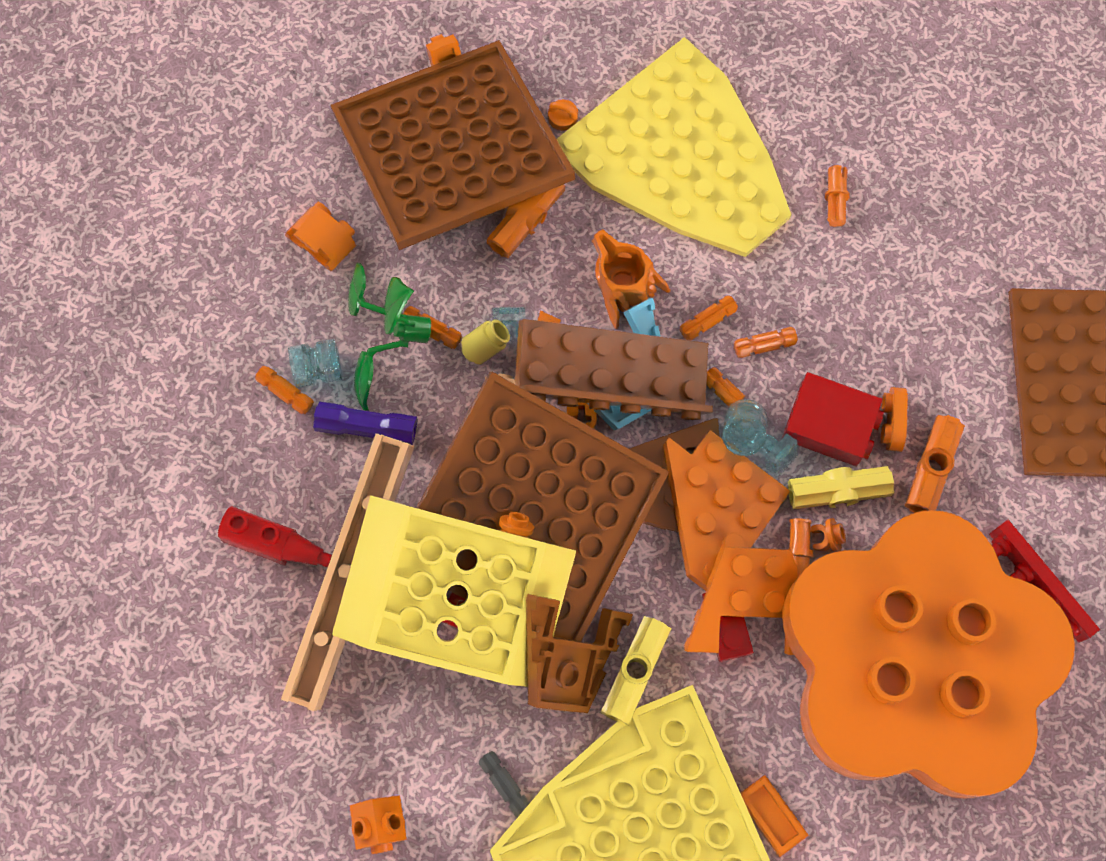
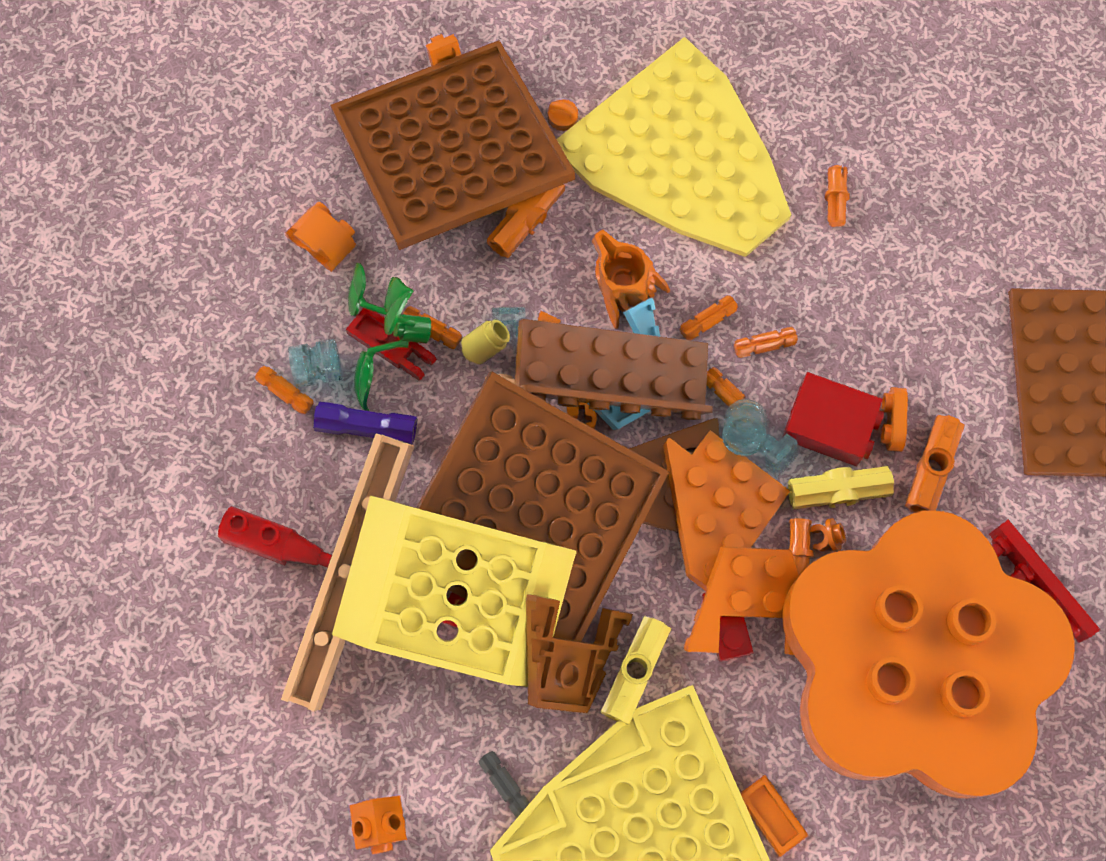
orange plate [499,512,535,538] -> none
none -> red hinge [346,308,437,381]

